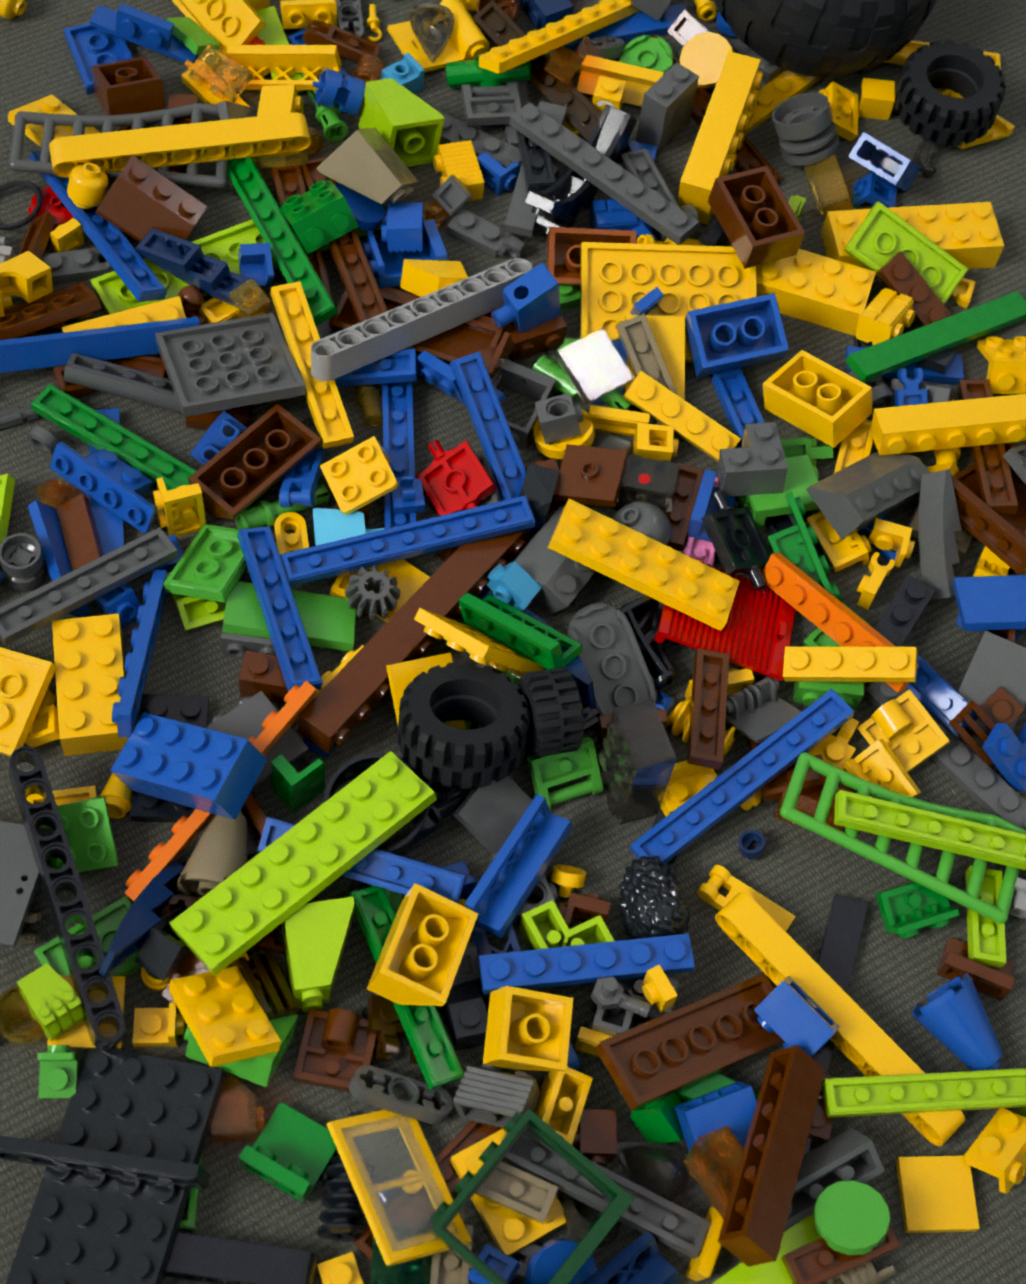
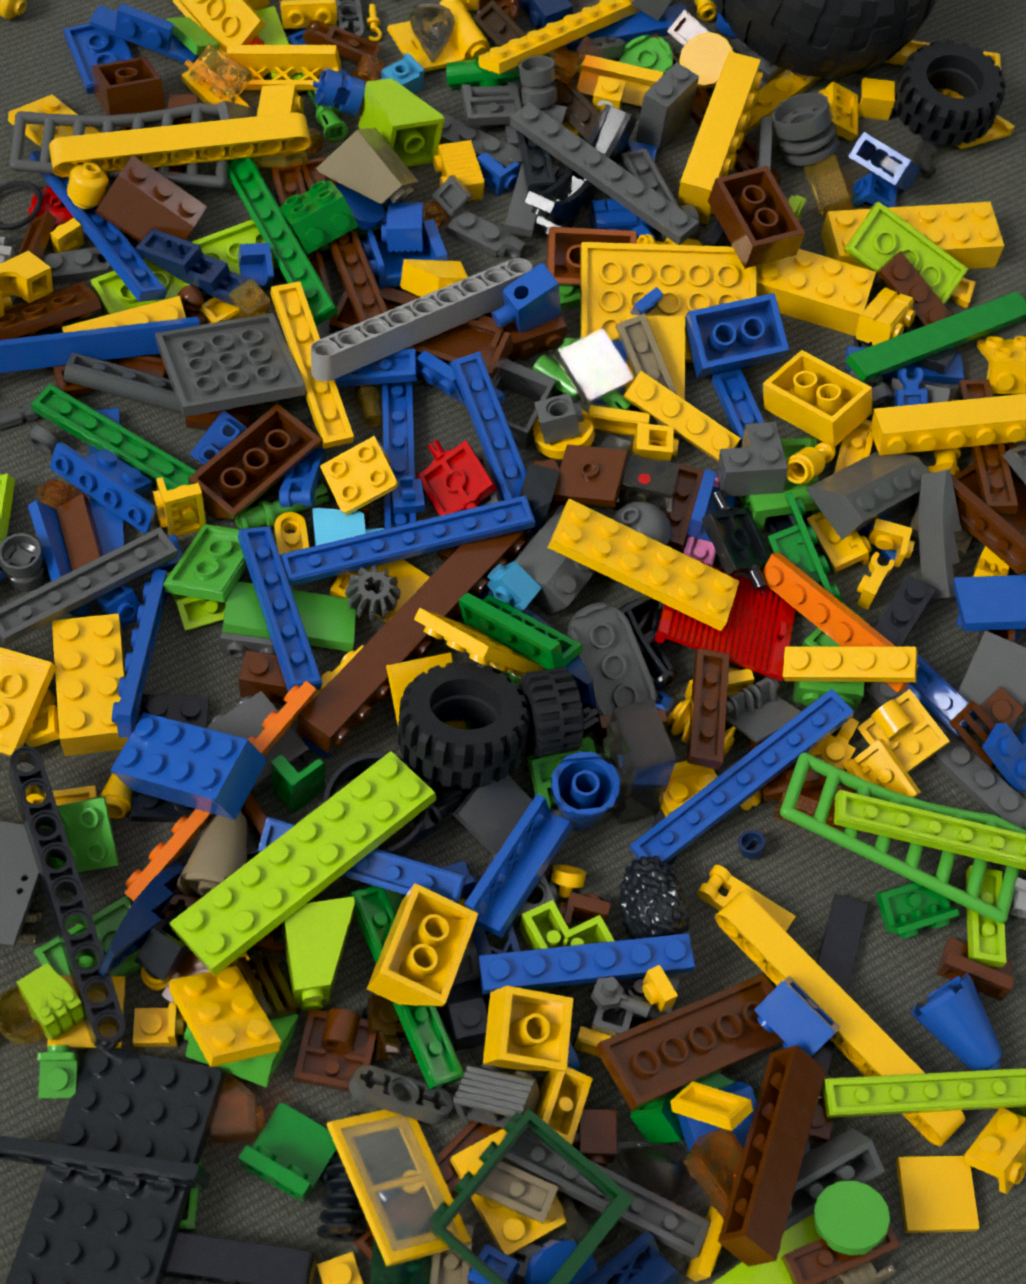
none -> dark grey wheel [518,56,558,109]
none -> blue cone [551,752,620,831]
none -> yellow tile [670,1081,753,1131]
none -> dark grey tile [755,116,772,171]
none -> yellow piece [786,442,835,485]

